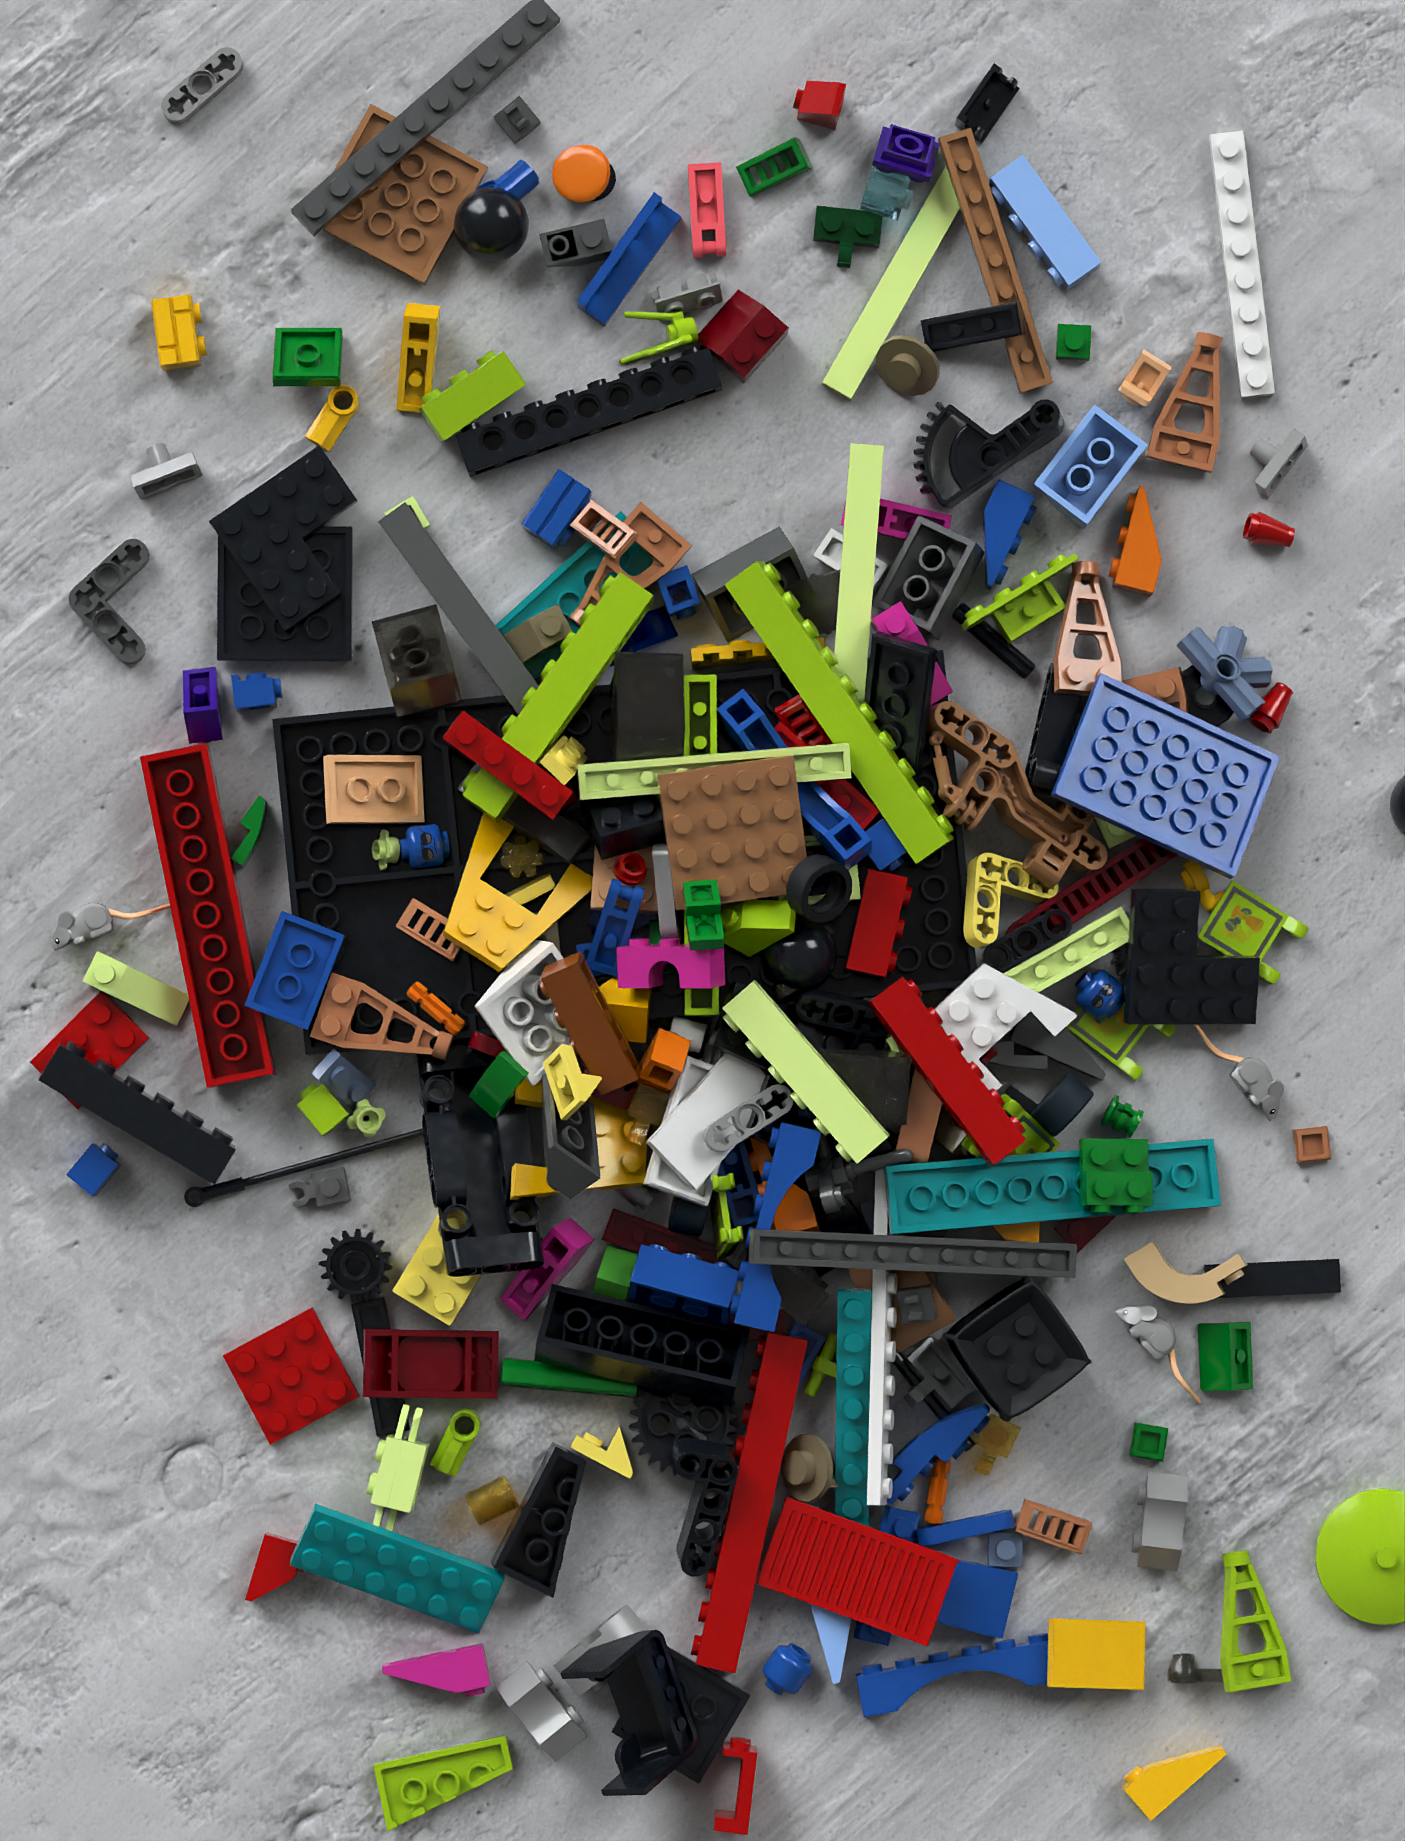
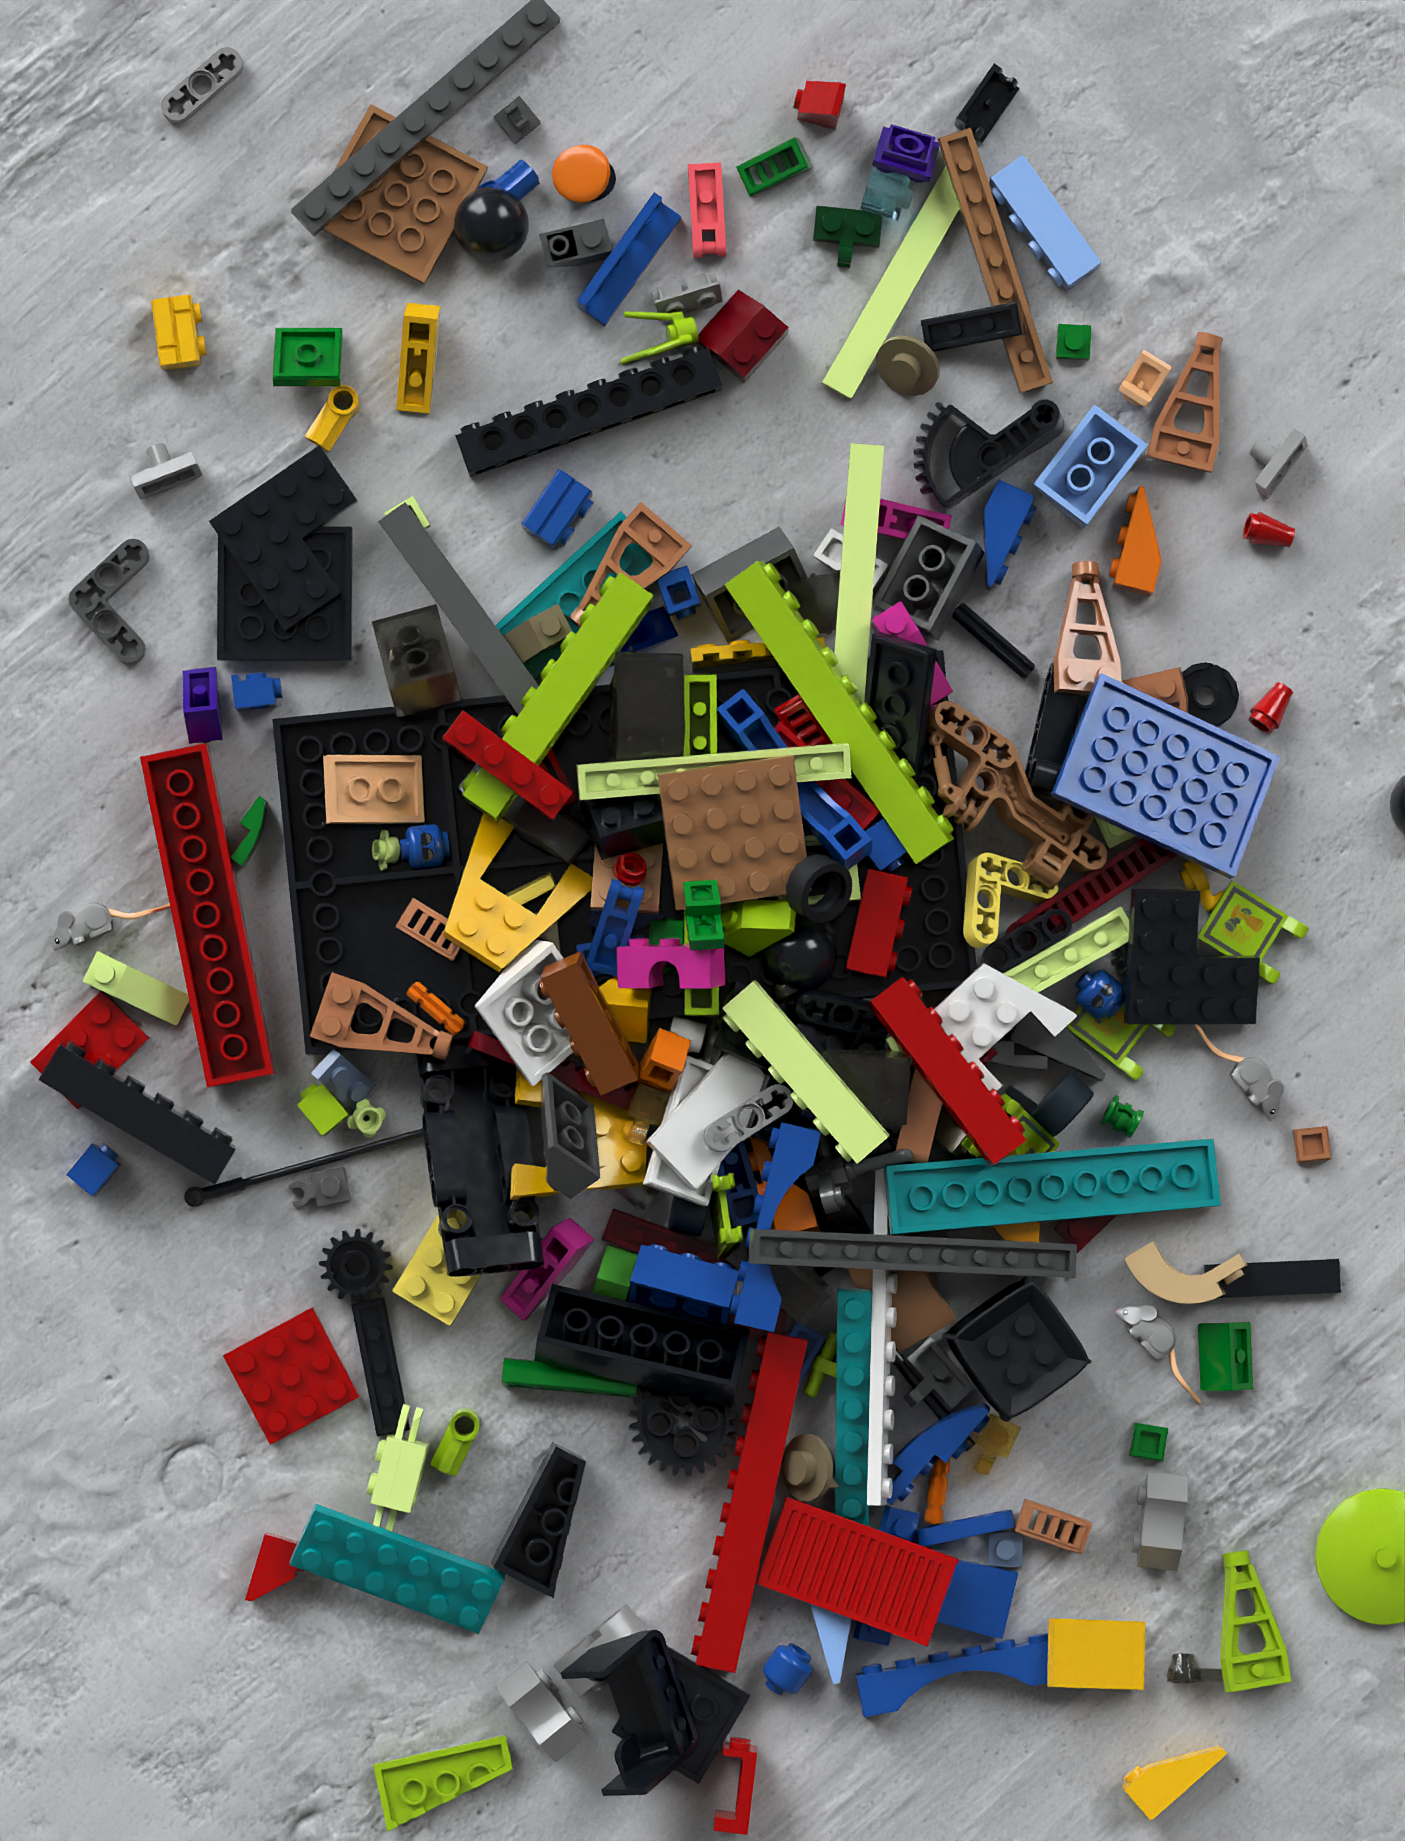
blue plate [244,911,345,1030] -> none
dark red slope [363,1329,499,1399] -> none
dark pink slope [382,1643,491,1697] -> none
lime brick [418,350,526,441] -> none
clear yellow piece [465,1475,519,1526] -> none
green slope [469,1051,529,1119] -> none
clear yellow plant [500,835,544,878] -> none
light yellow plate [540,735,588,785] -> none
light yellow slope [543,1044,602,1120] -> none
nougat slope [570,500,639,561] -> none
light yellow slope [570,1426,634,1479] -> none
light grey beam [652,843,682,940] -> none
black beam [671,1437,738,1577] -> none
dark grey tile [896,1284,938,1324] -> none
lime bracket [960,553,1079,644] -> none
green plate [1079,1138,1153,1214] -> none
sand blue piece [1176,626,1273,721] -> none
white plate [1209,131,1275,399] -> none

